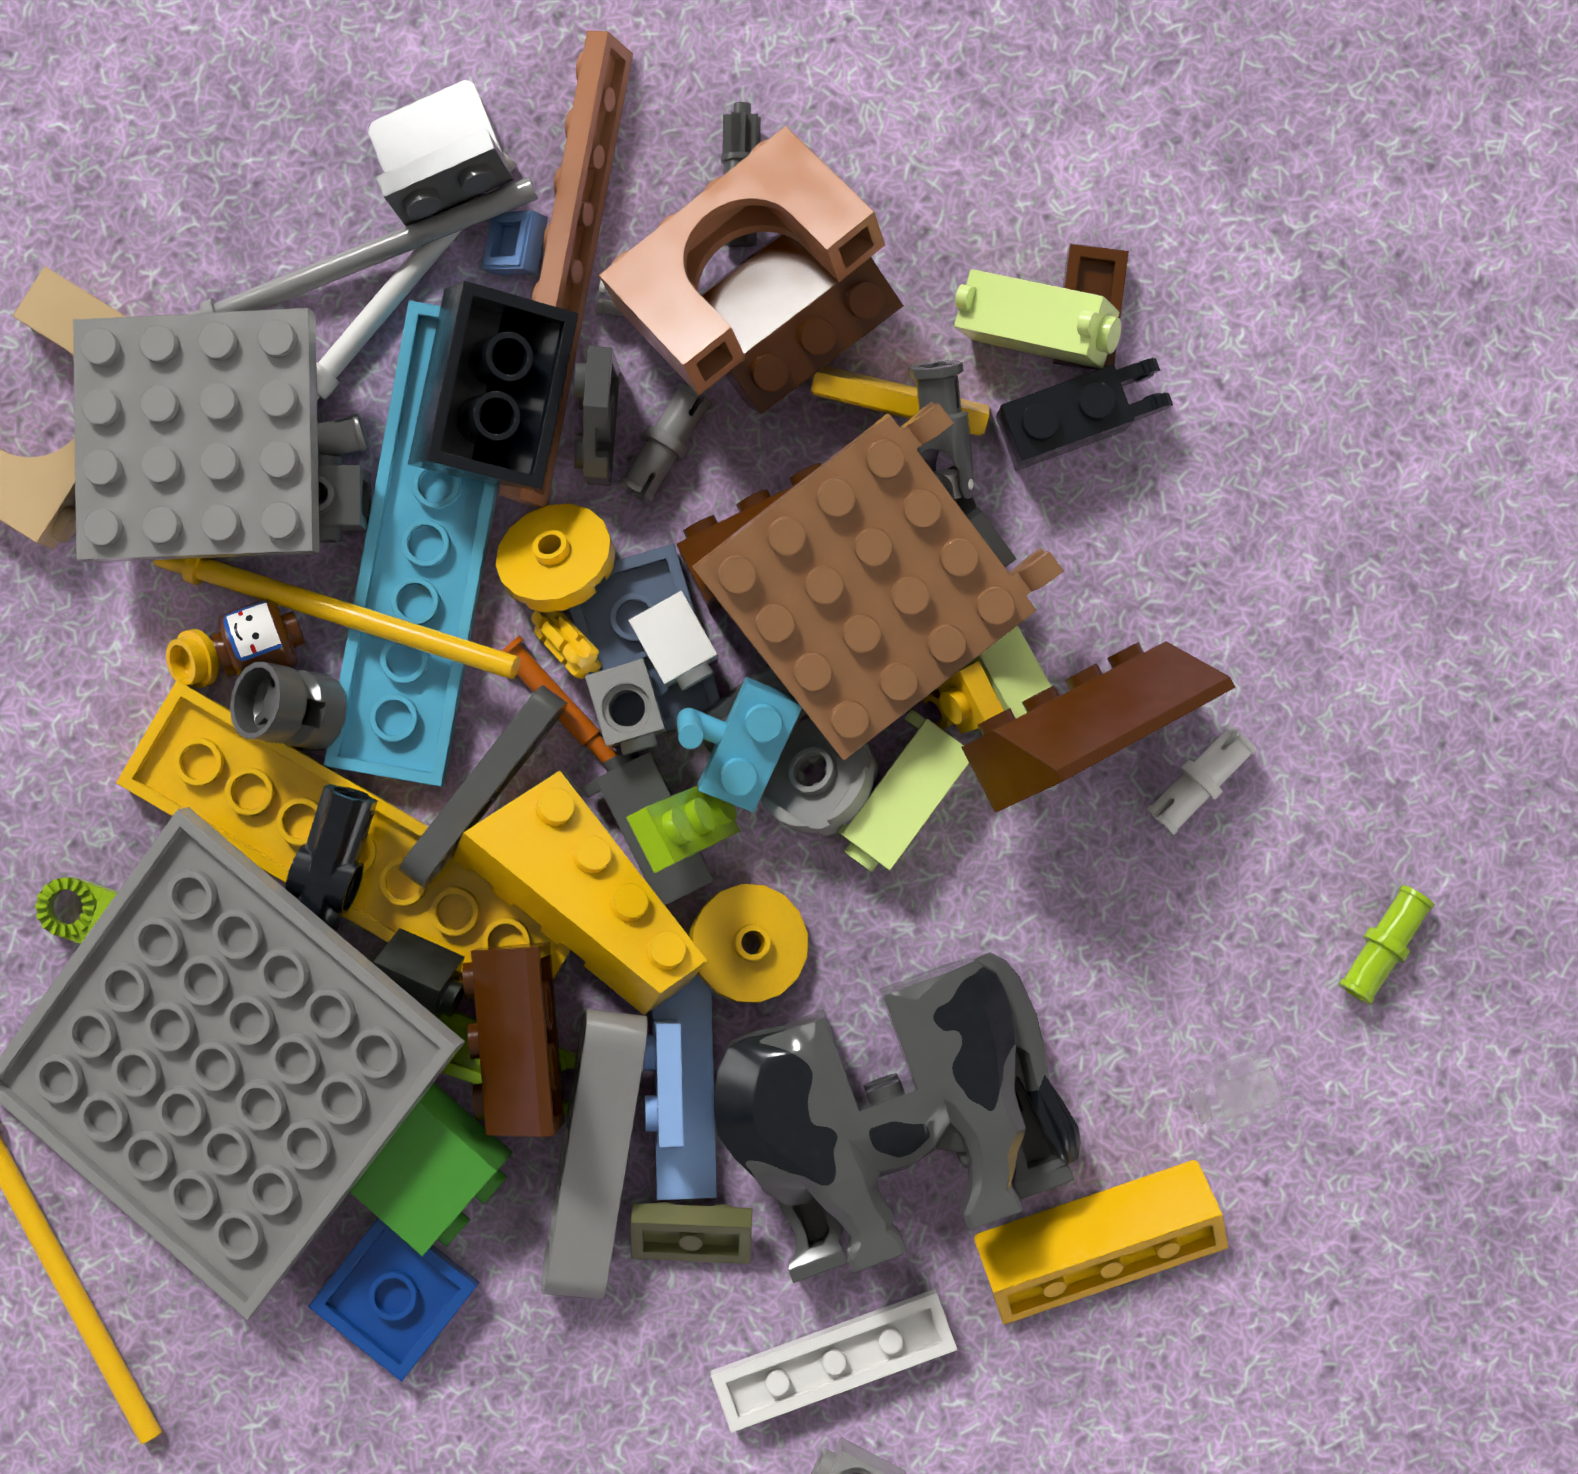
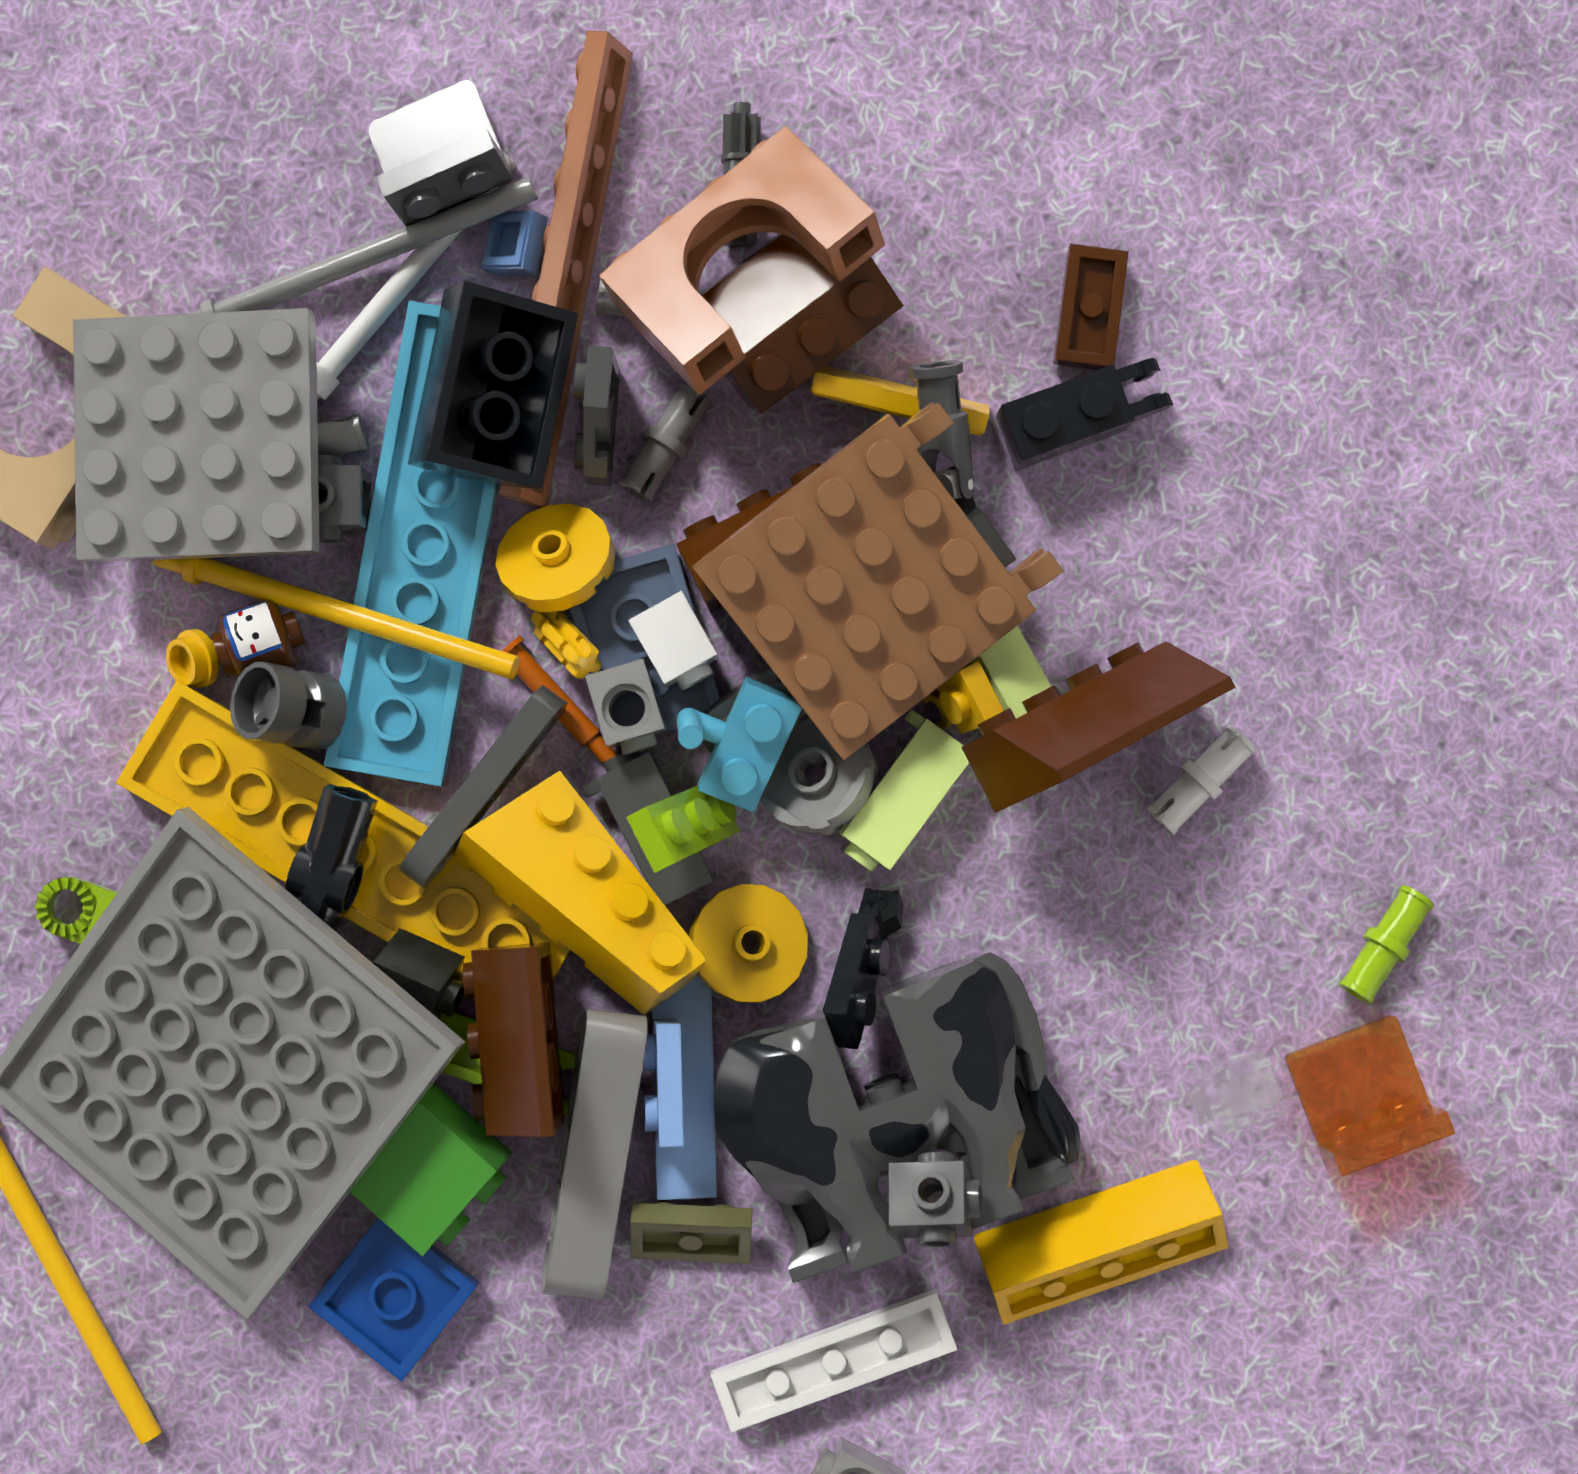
yellowish green brick [954,269,1121,369] -> none
none -> black hinge [823,888,903,1049]
none -> brick [889,1152,983,1247]
none -> clear orange bracket [1284,1015,1456,1177]

